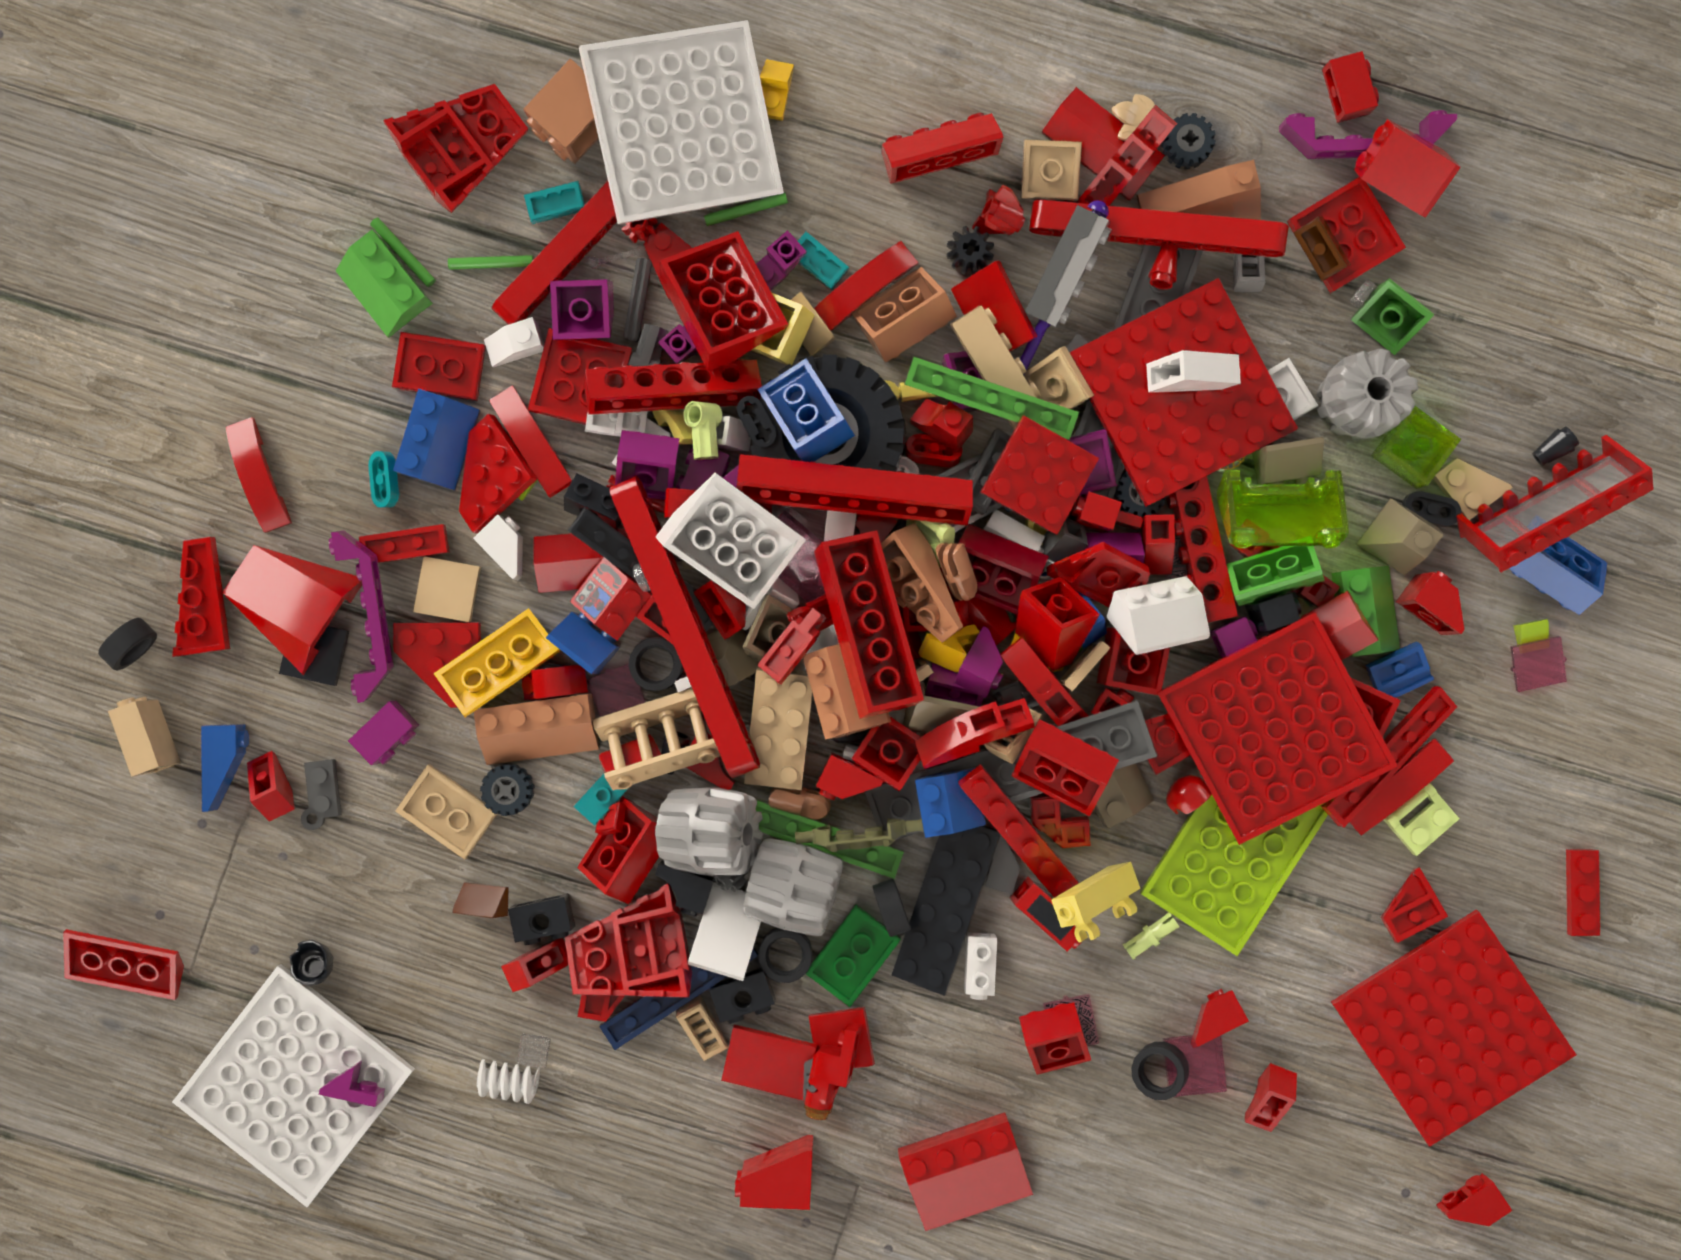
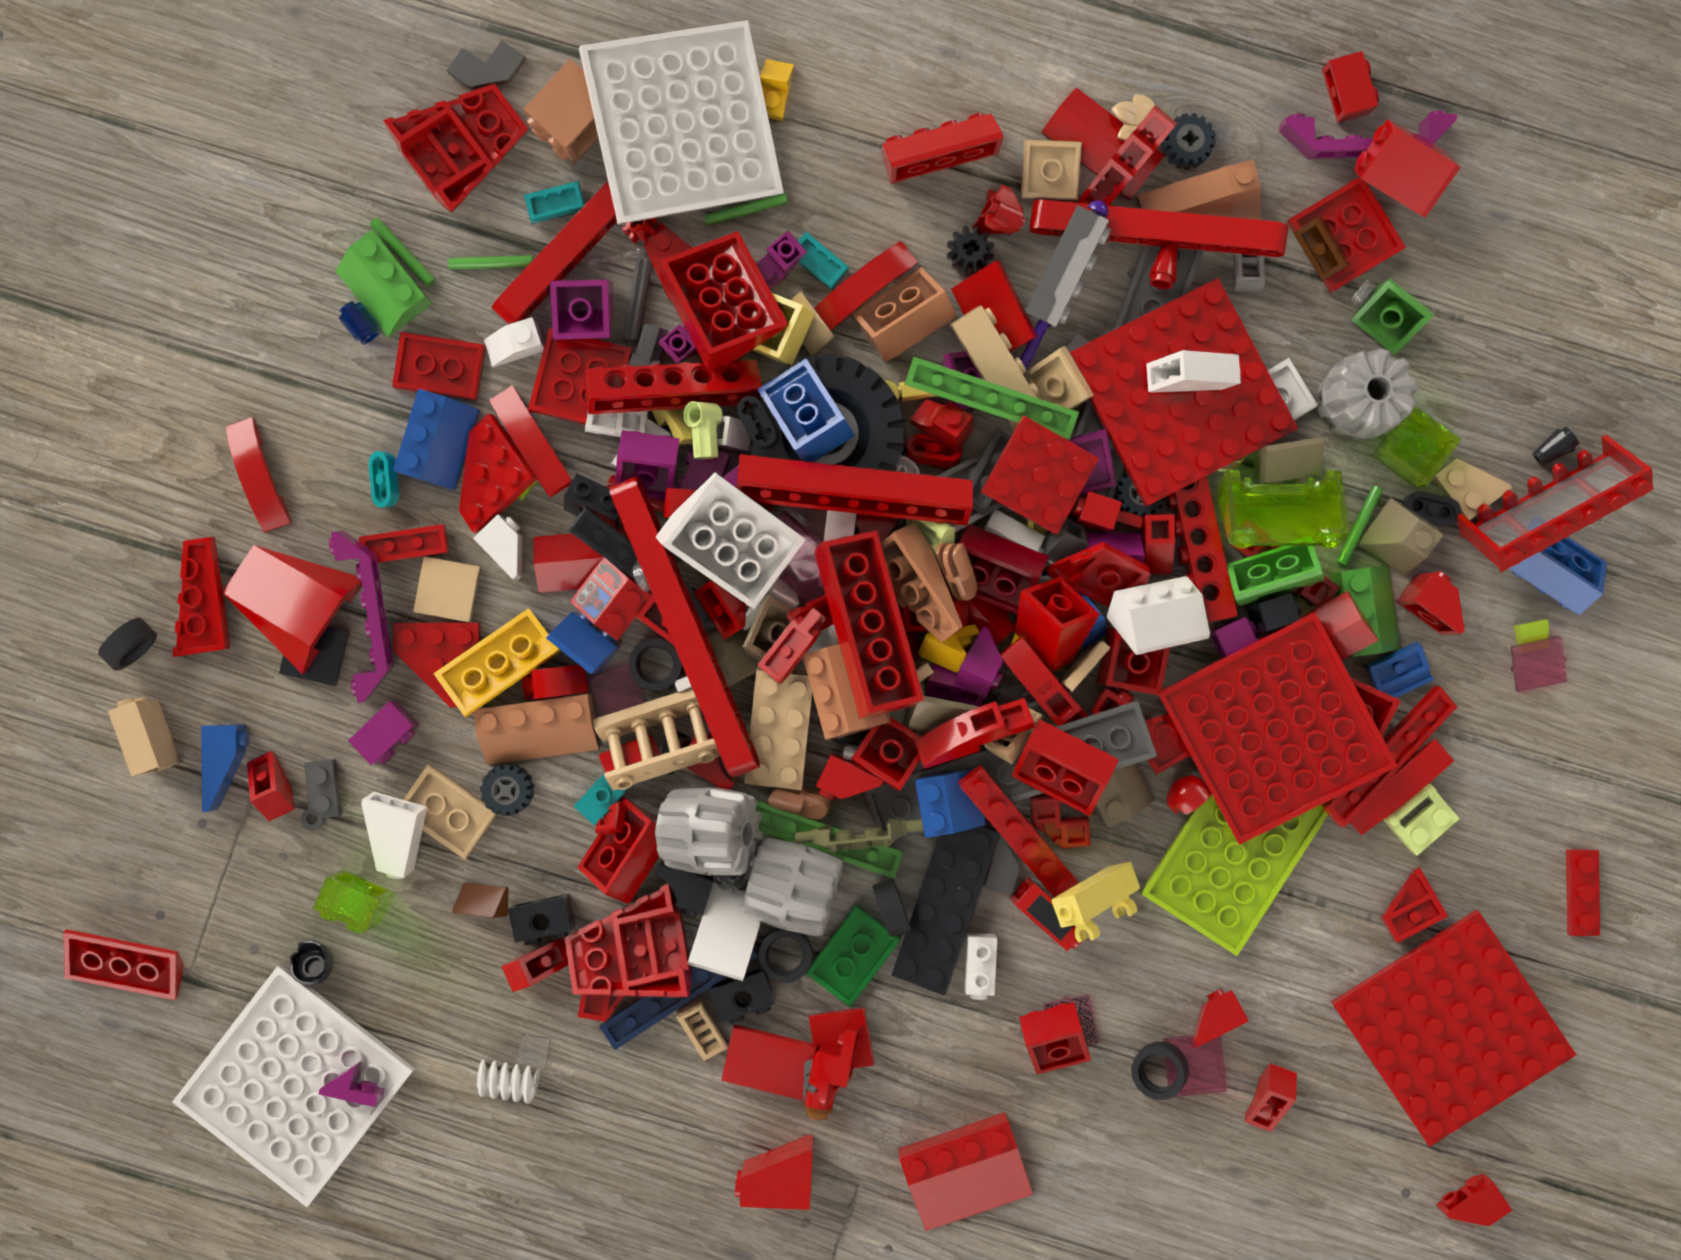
yellowish green pin [1122,912,1180,960] -> none
none -> clear neon green brick [312,870,395,933]
none -> clear blue brick [338,301,381,345]
none -> white slope [361,792,427,879]
none -> dark grey tile [447,40,526,90]
none -> bright green bar [1336,486,1383,567]

